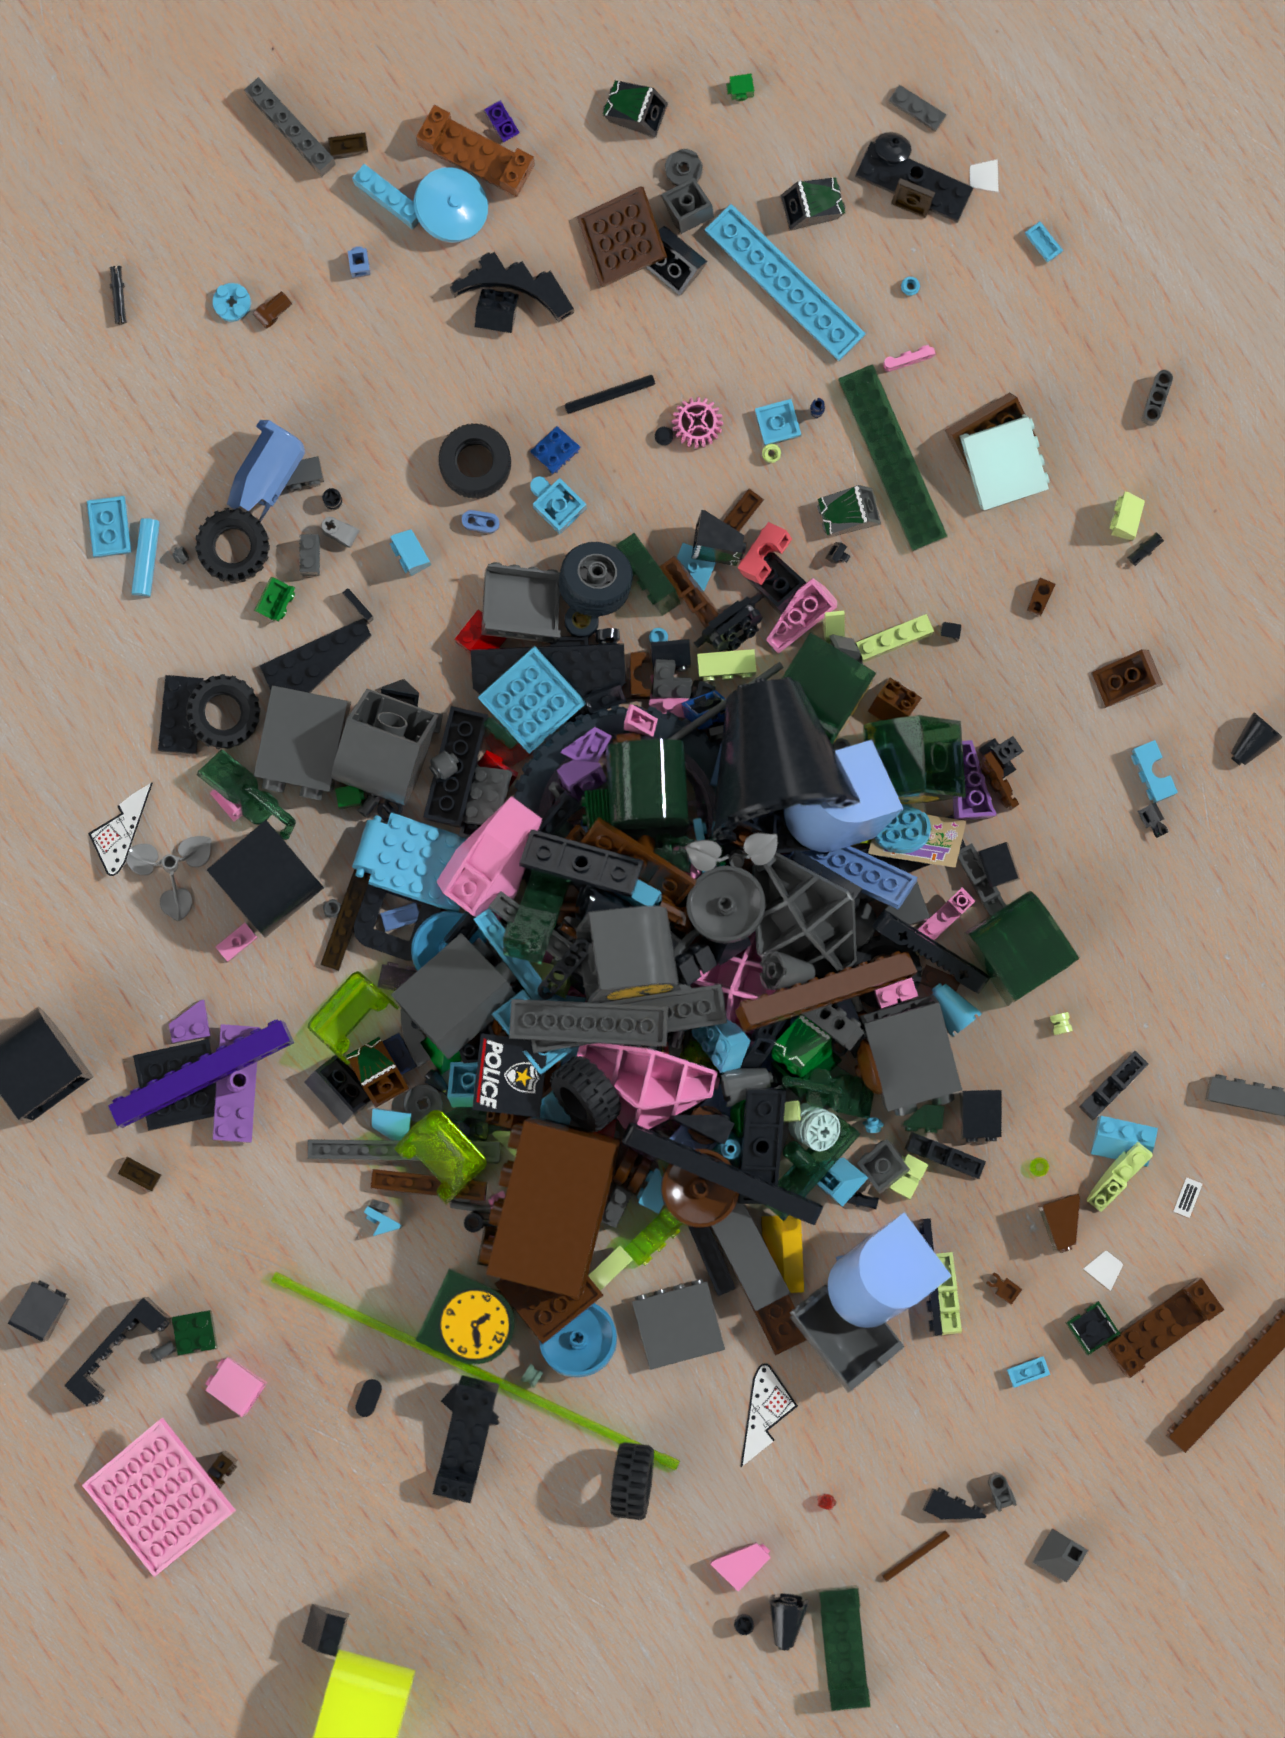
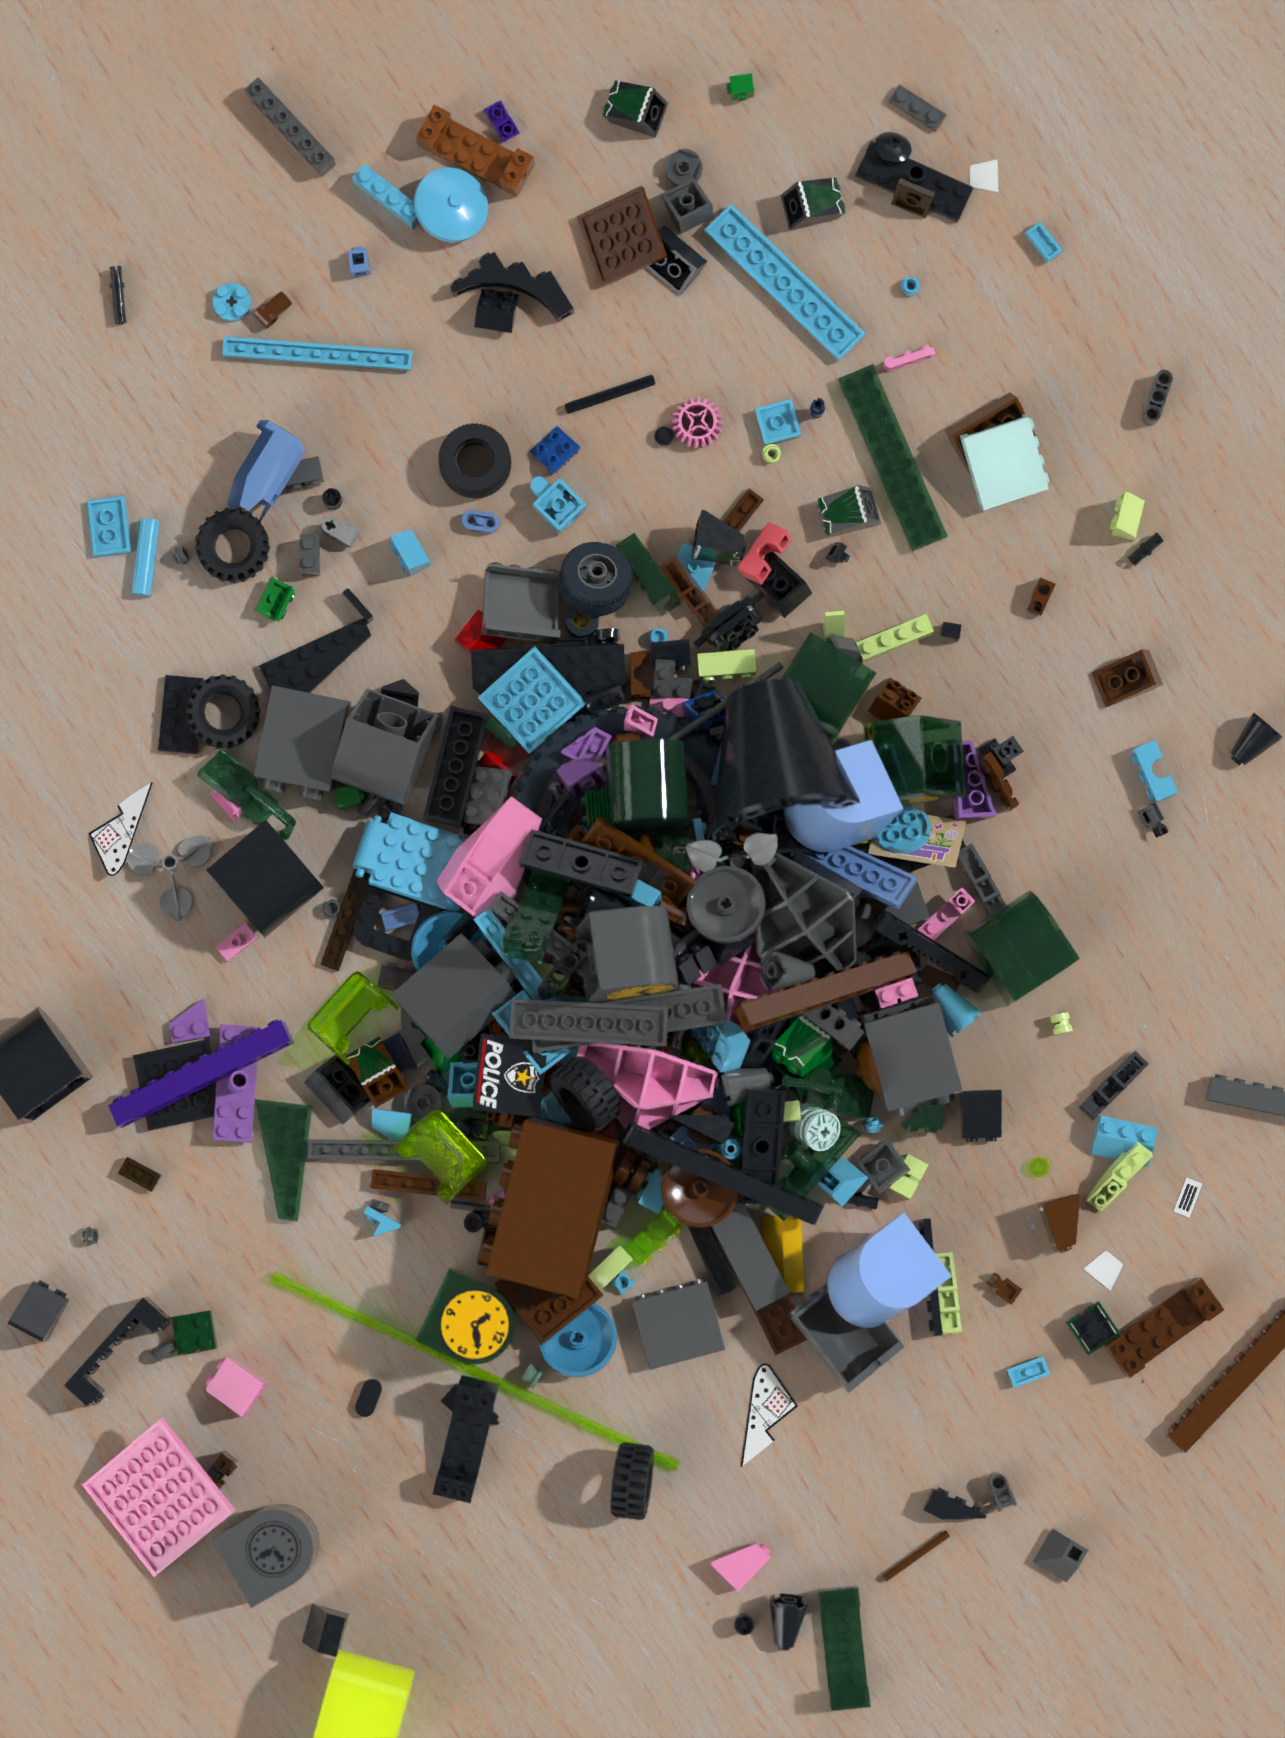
dark brown plate [328,132,368,158] -> none
dark grey head [429,751,459,780] -> none
bright pink wedge [766,578,837,654] -> none
clear red plate [817,1494,837,1510] -> none
black slope [904,1132,986,1179] -> none
black slope [978,842,1020,888] -> none
none -> dark grey plate [82,1227,99,1246]
none -> dark grey brick [213,1504,320,1608]
none -> medium azure plate [222,336,413,371]
none -> clear green wing [255,1099,313,1221]
none -> medium azure plate [611,1271,635,1294]

